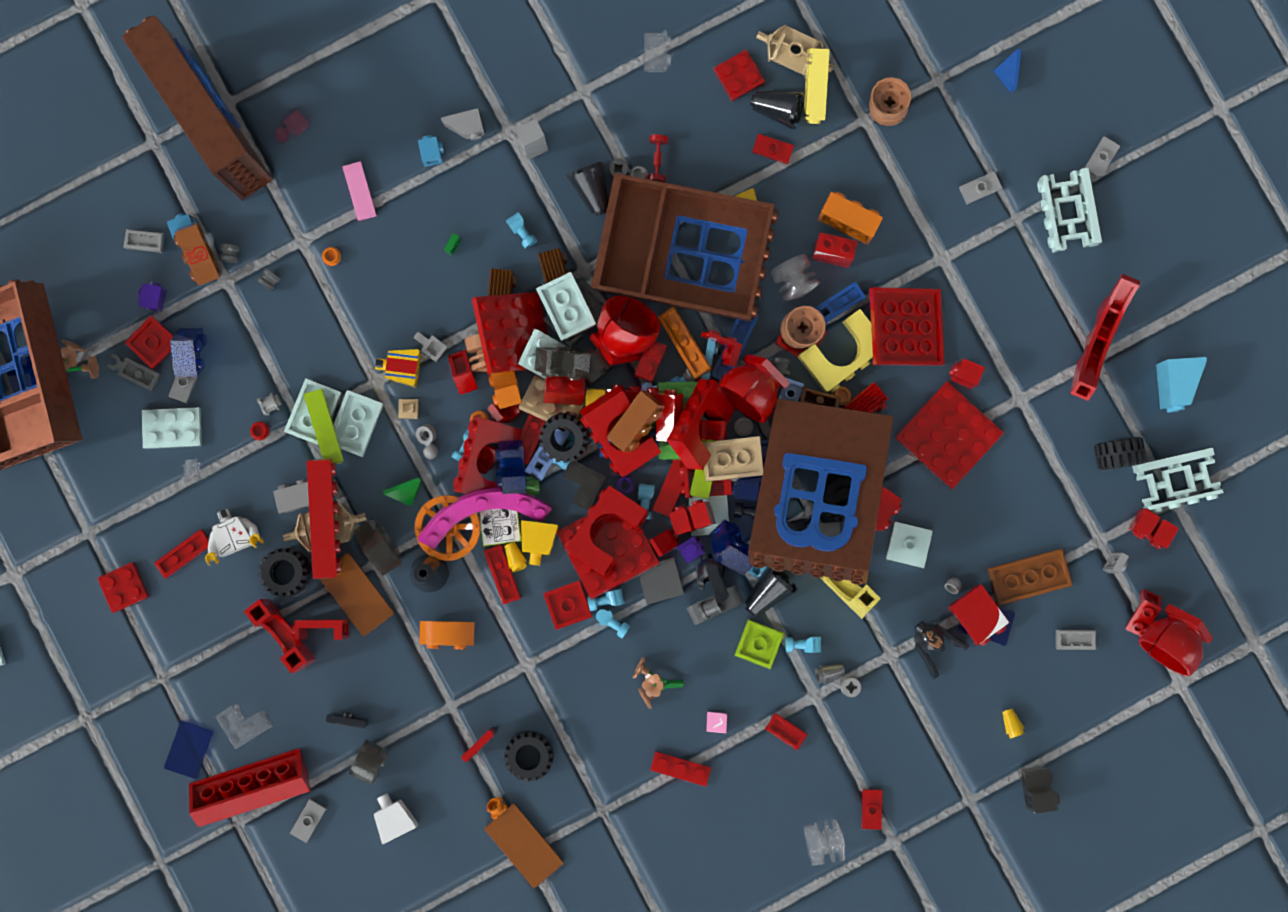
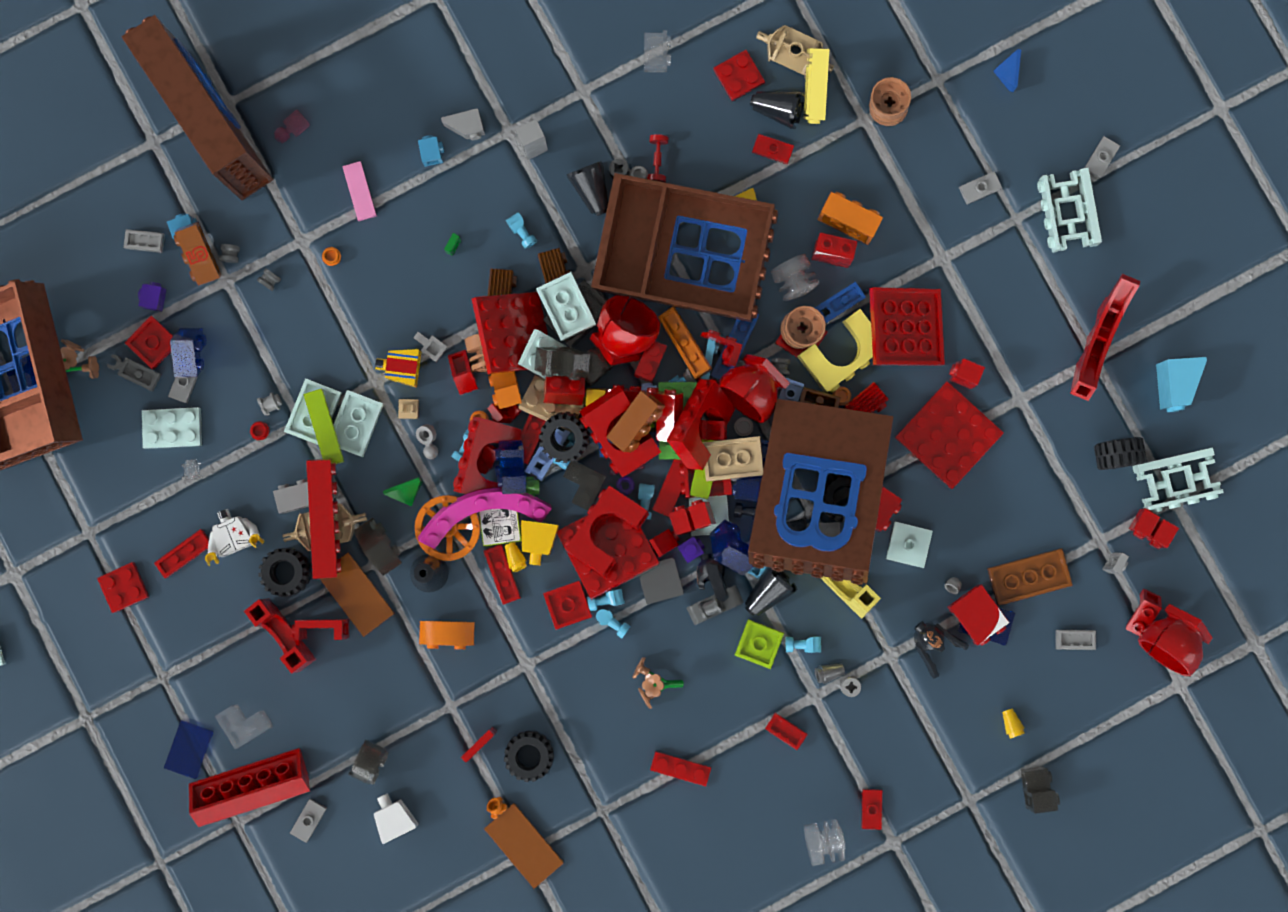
black plate [326,712,368,728] -> none
bright pink slope [706,712,727,733] -> none

